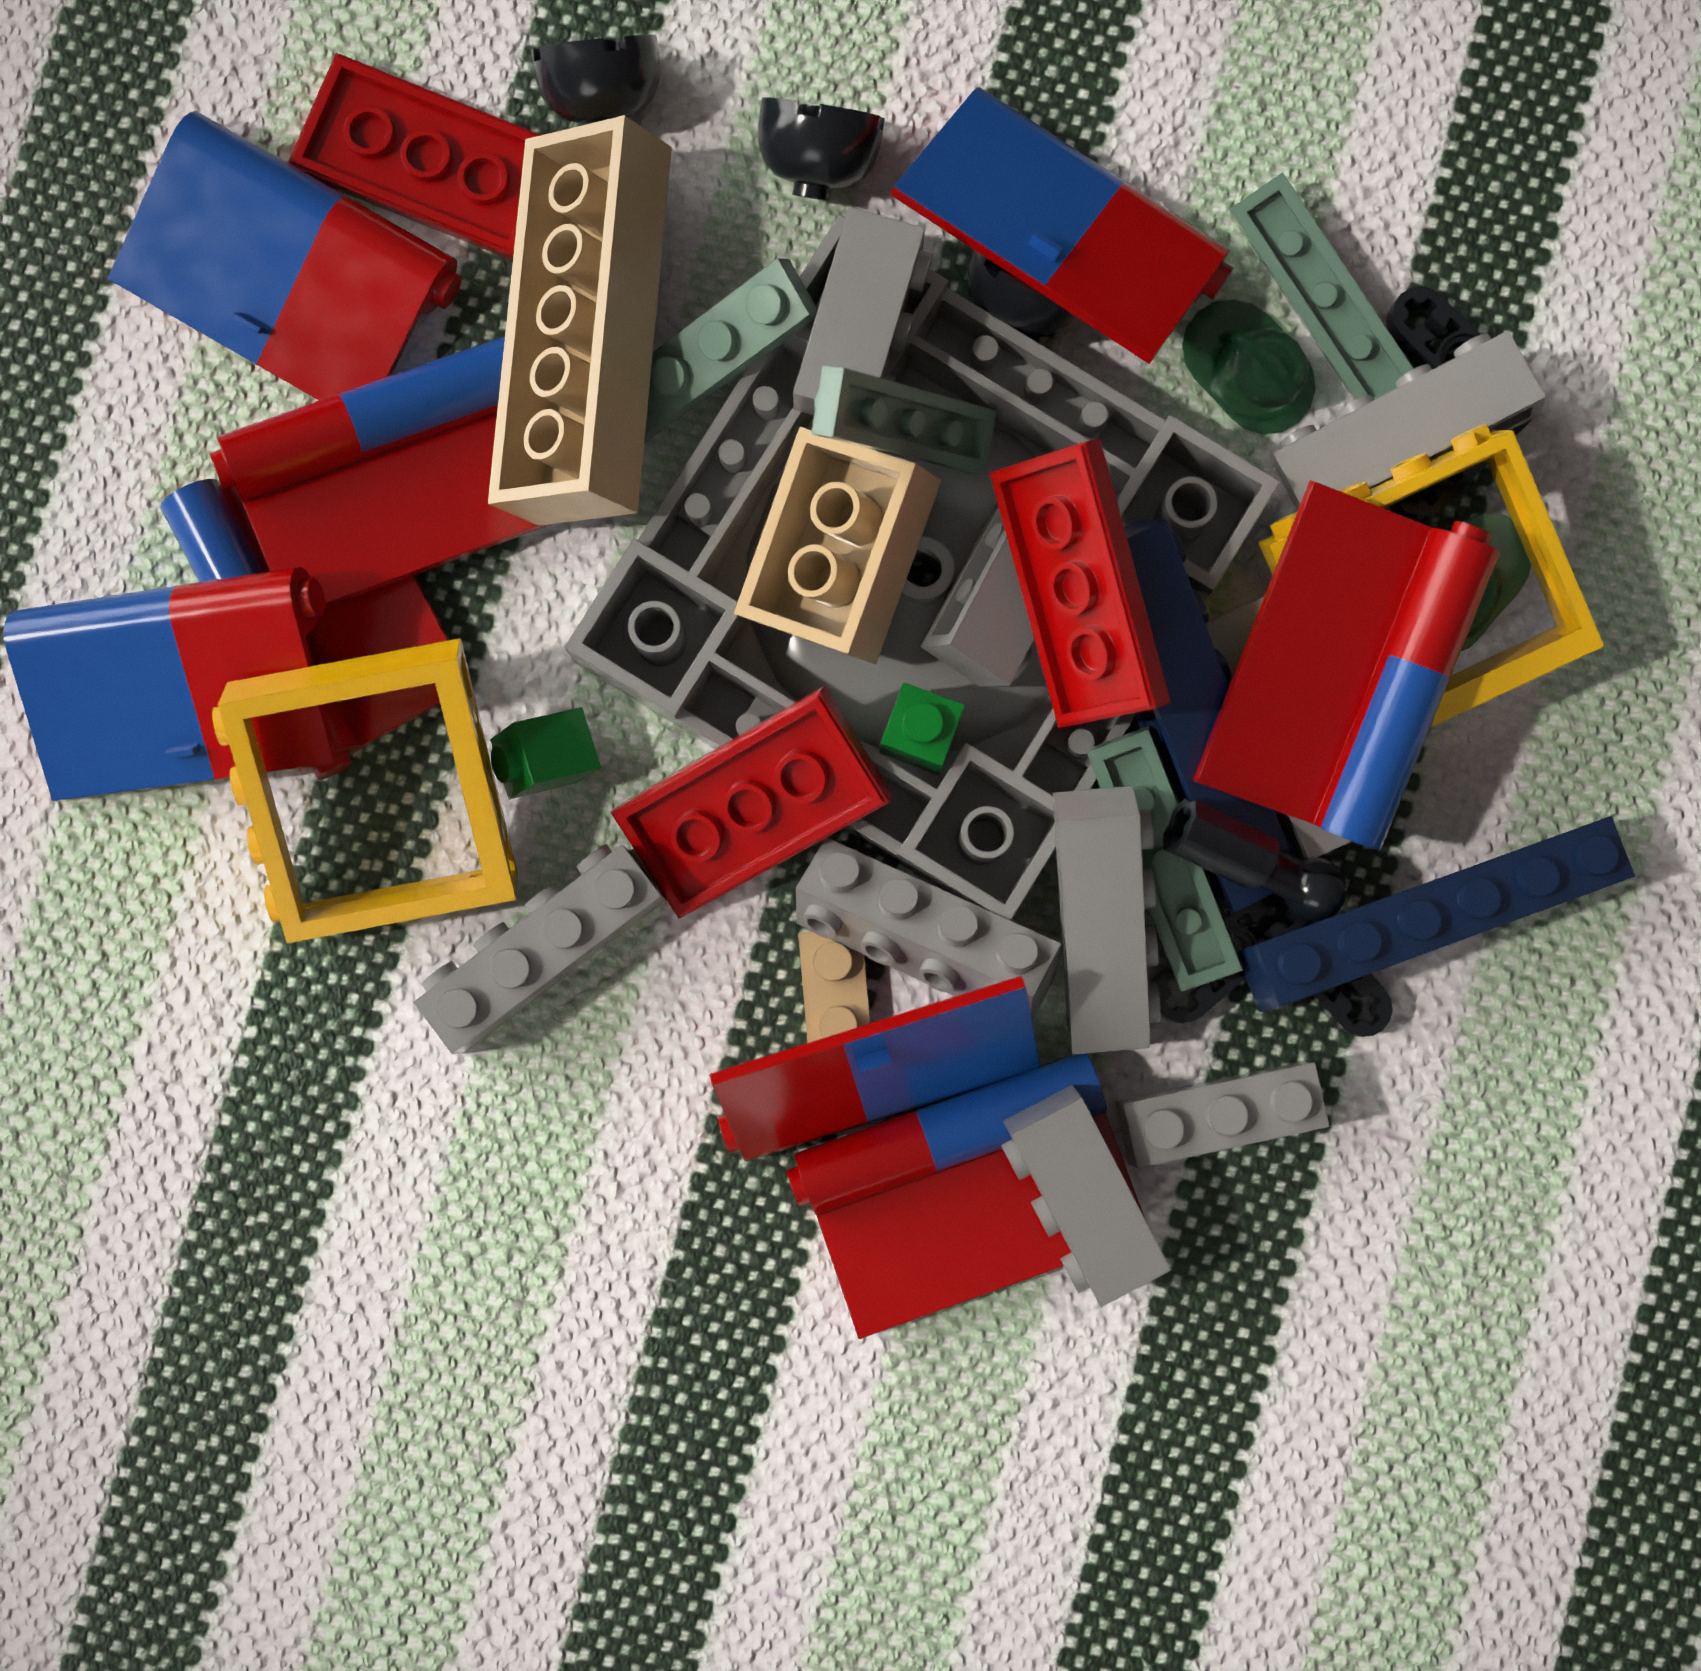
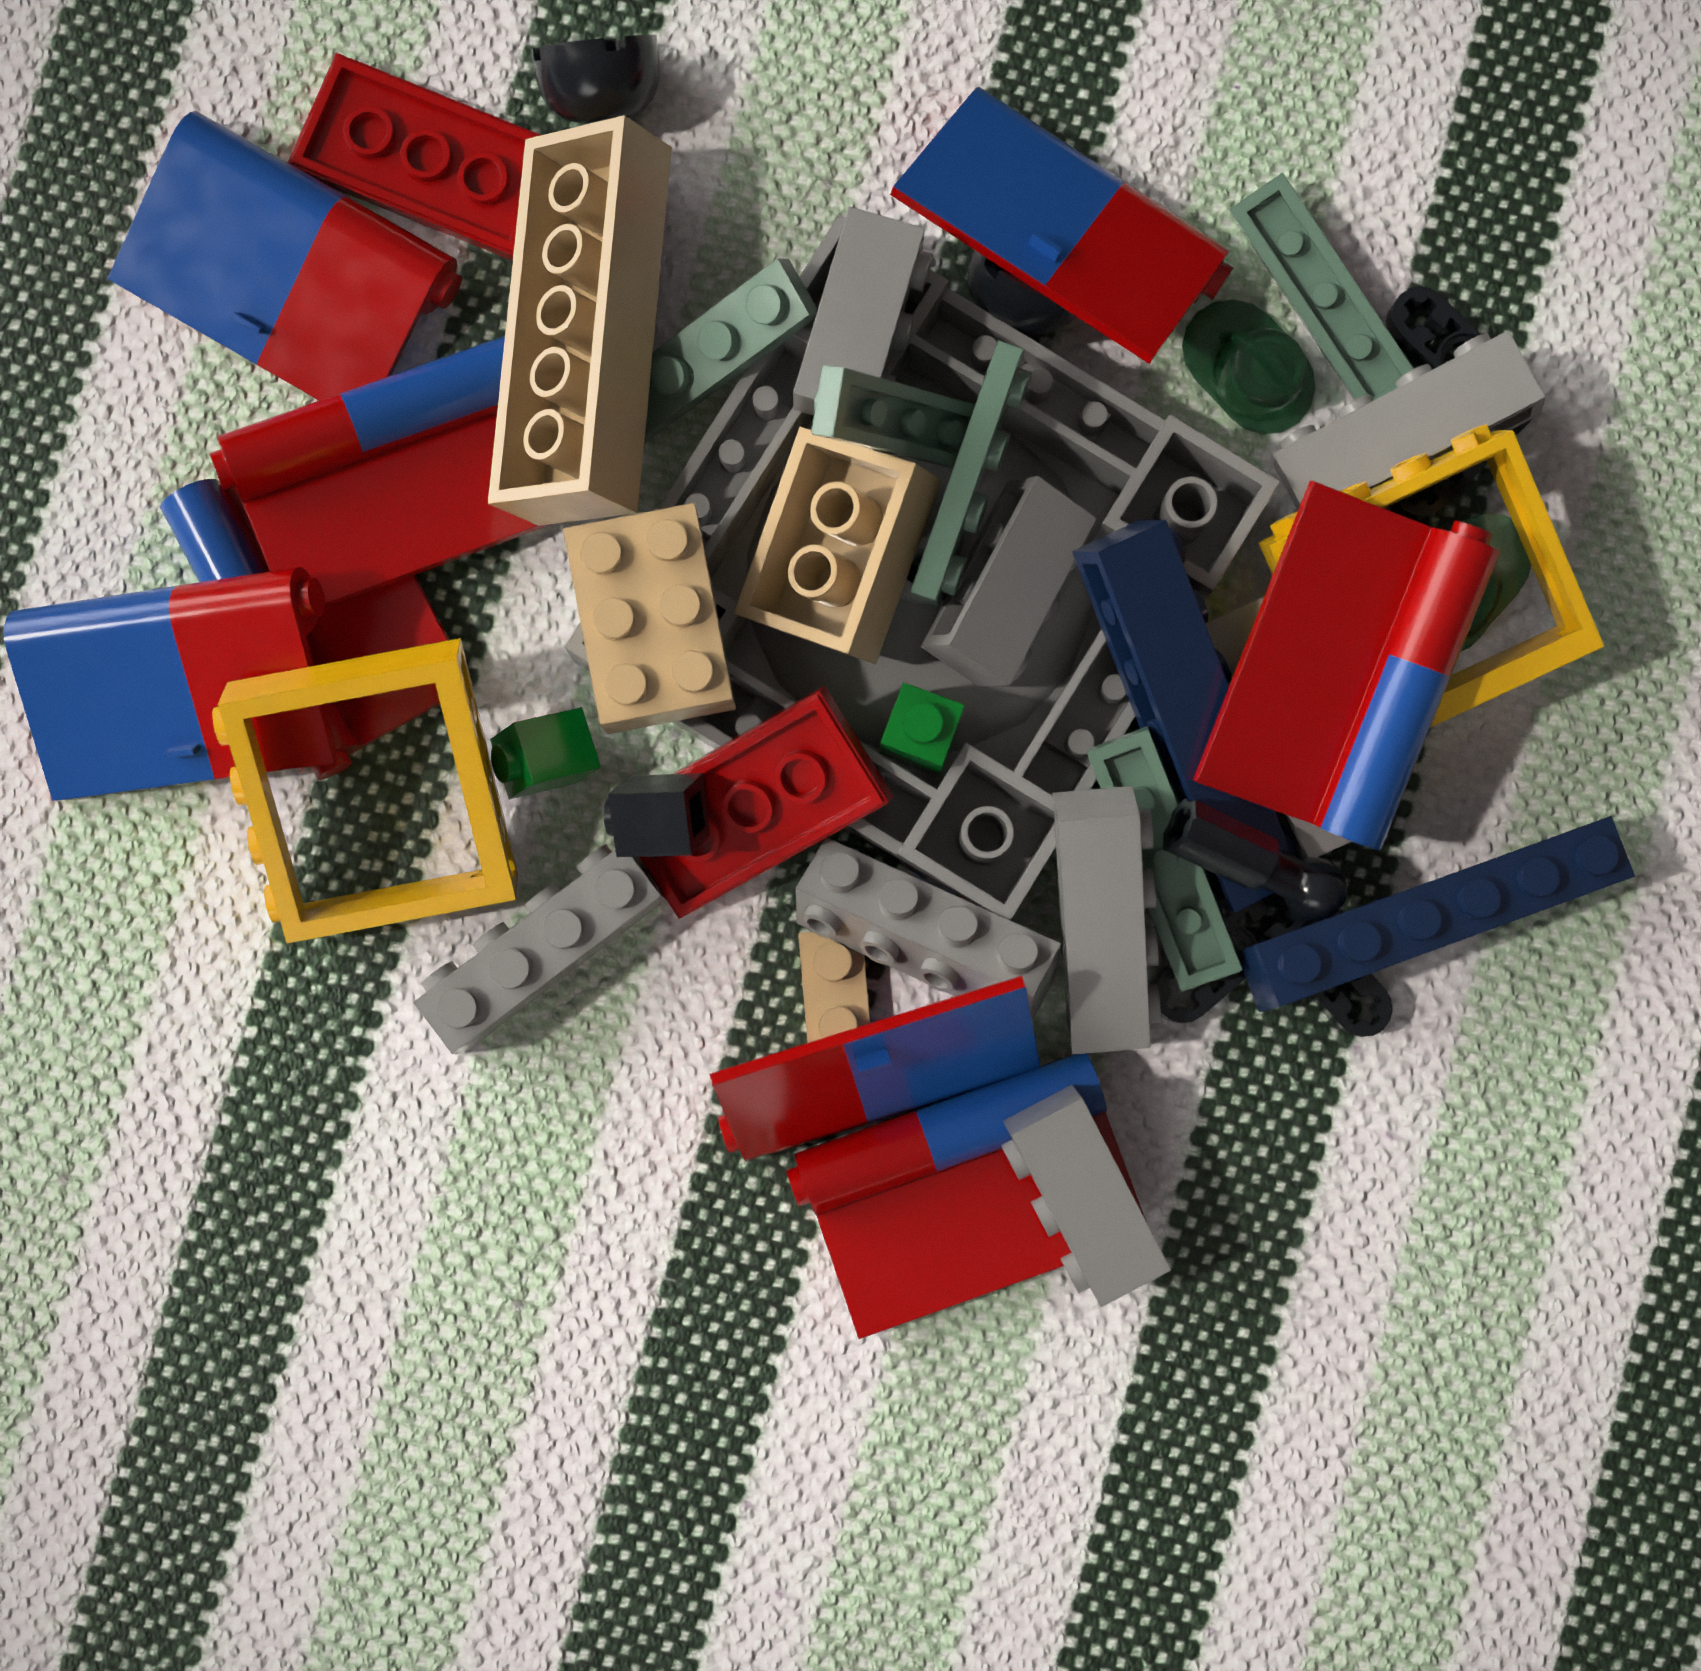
black cylinder [758,97,885,201] -> none
red tile [989,438,1171,728] -> none
light grey brick [1115,1062,1330,1168] -> none
none -> tan brick [563,503,736,734]
none -> black brick [603,773,710,857]
none -> sand green plate [910,341,1032,607]

